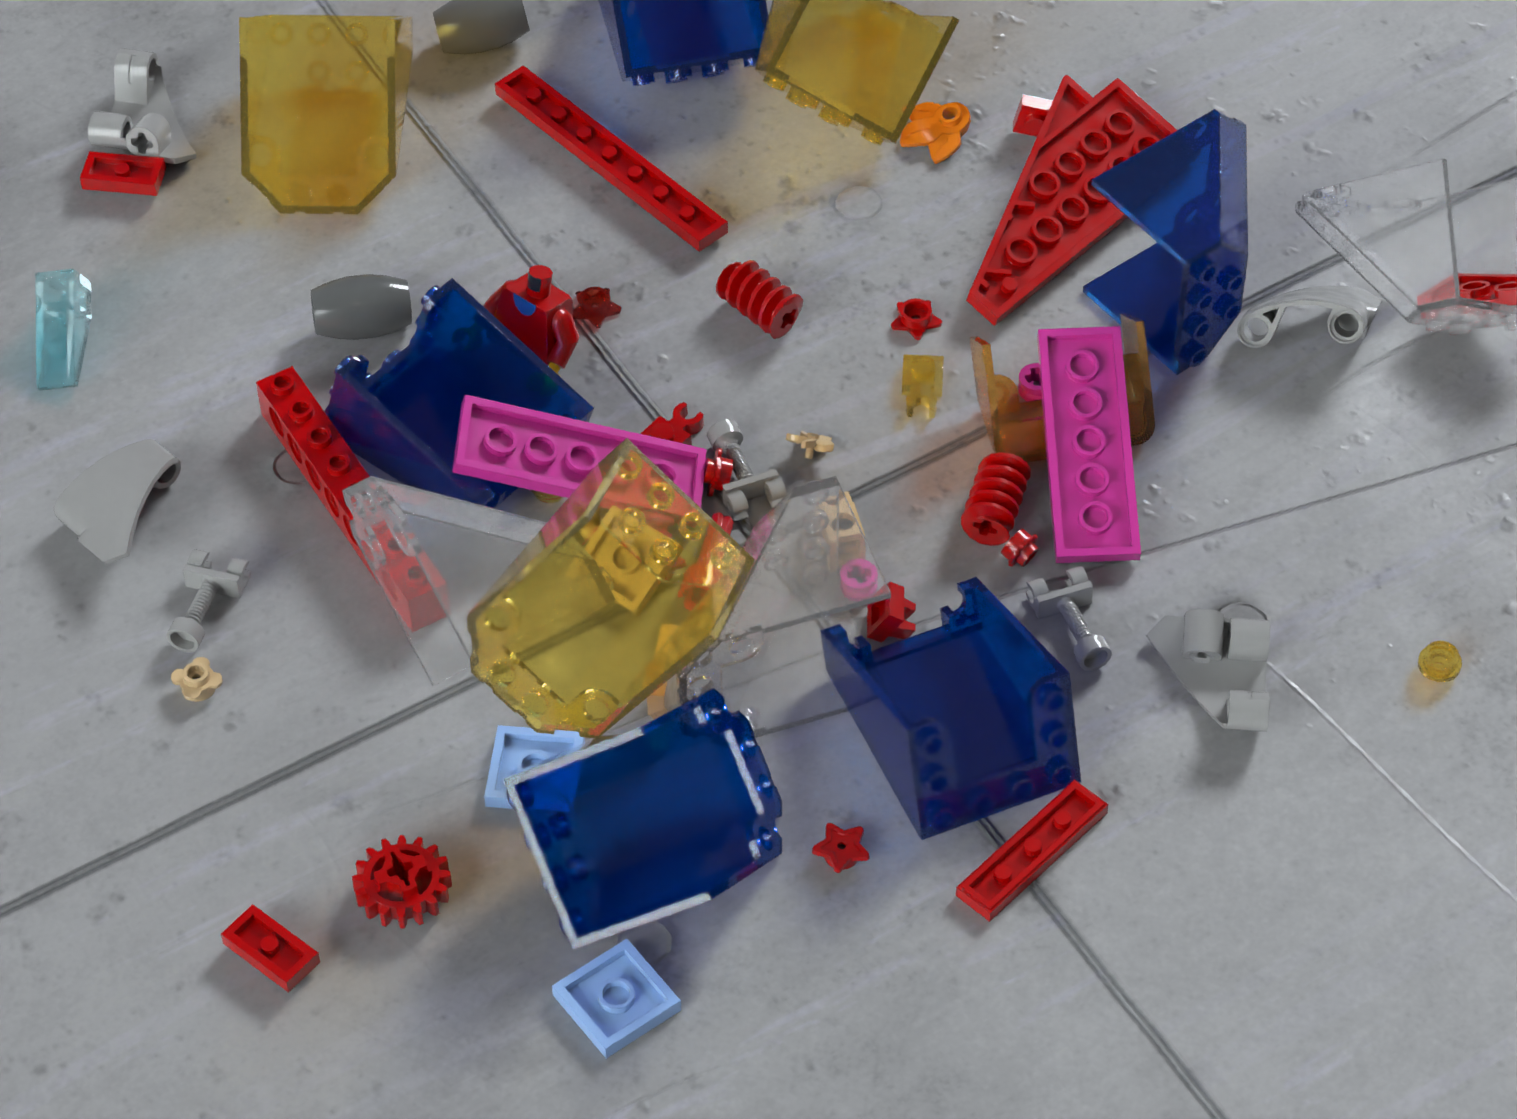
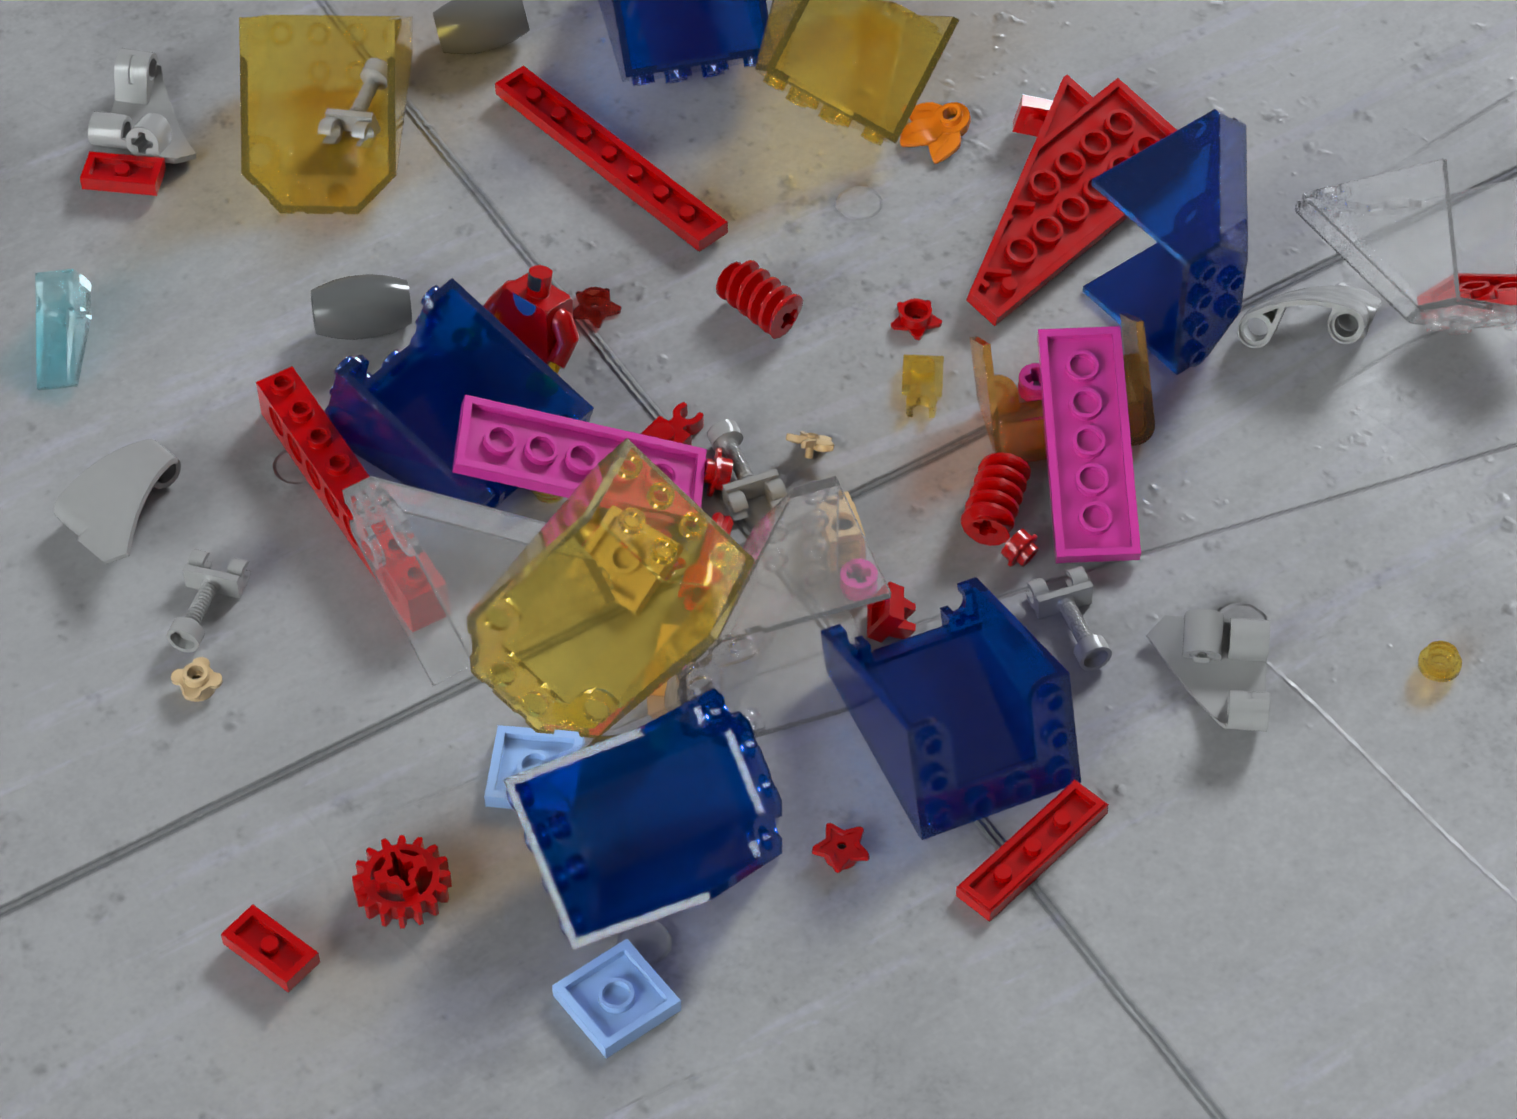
none -> light grey bar [318,58,394,148]

